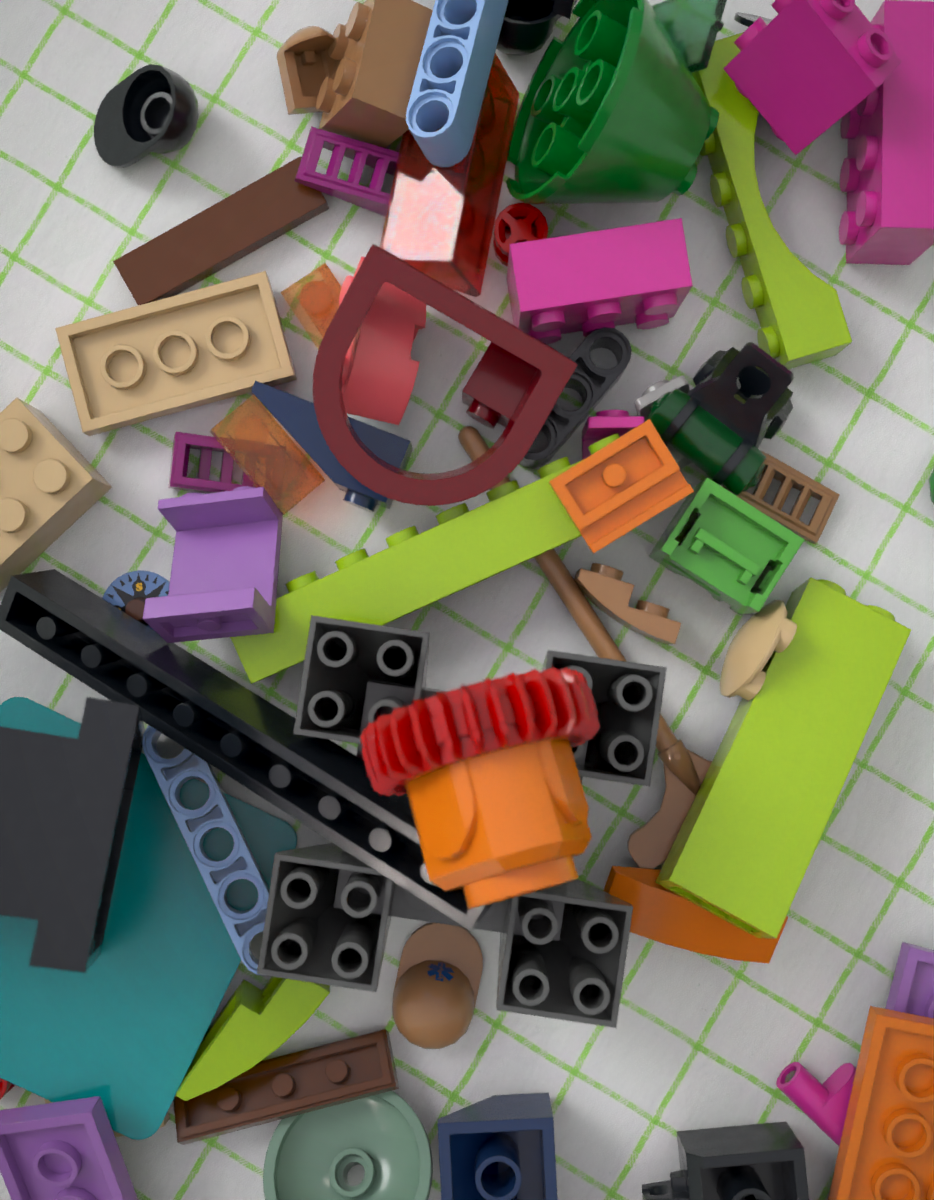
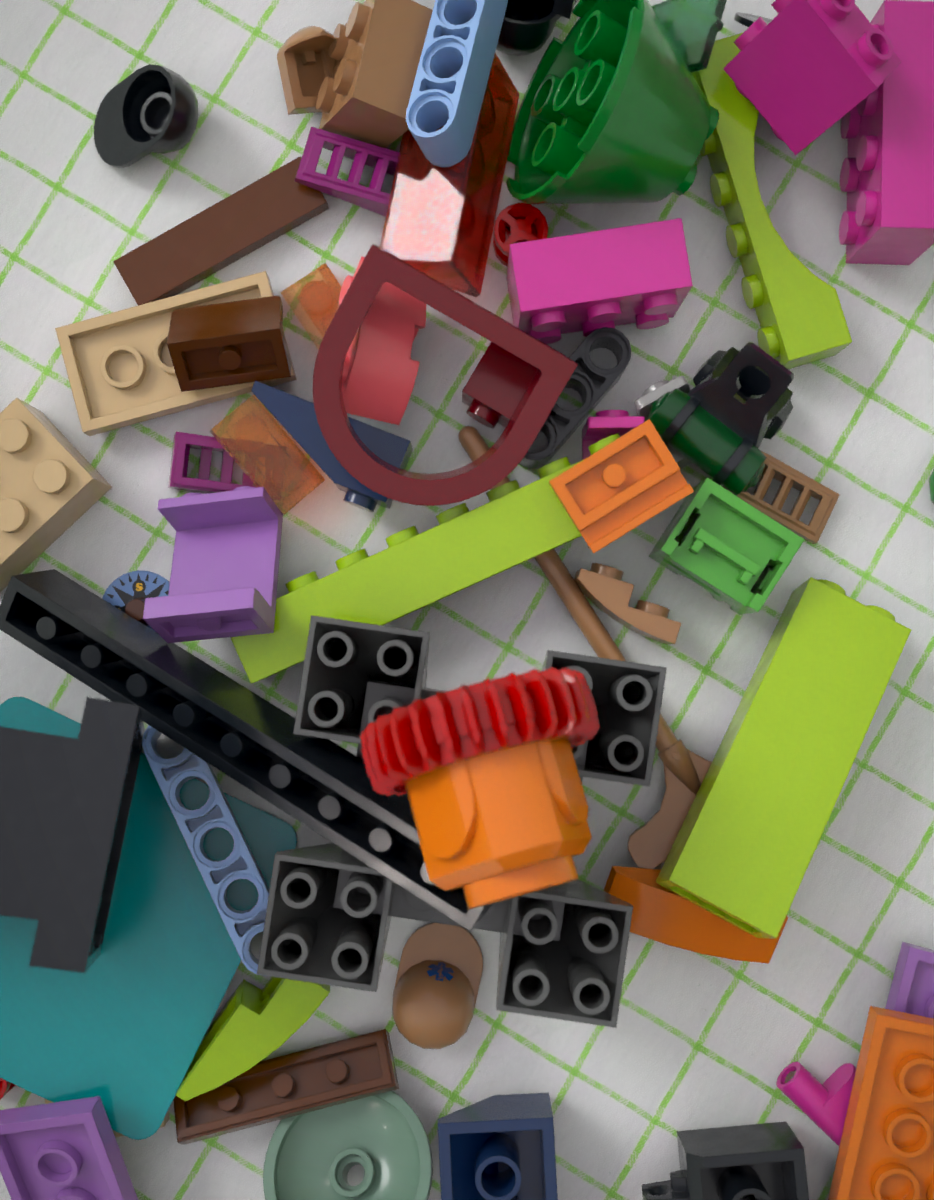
tan dish [719,600,797,701] -> none
none -> reddish brown panel [167,296,291,392]

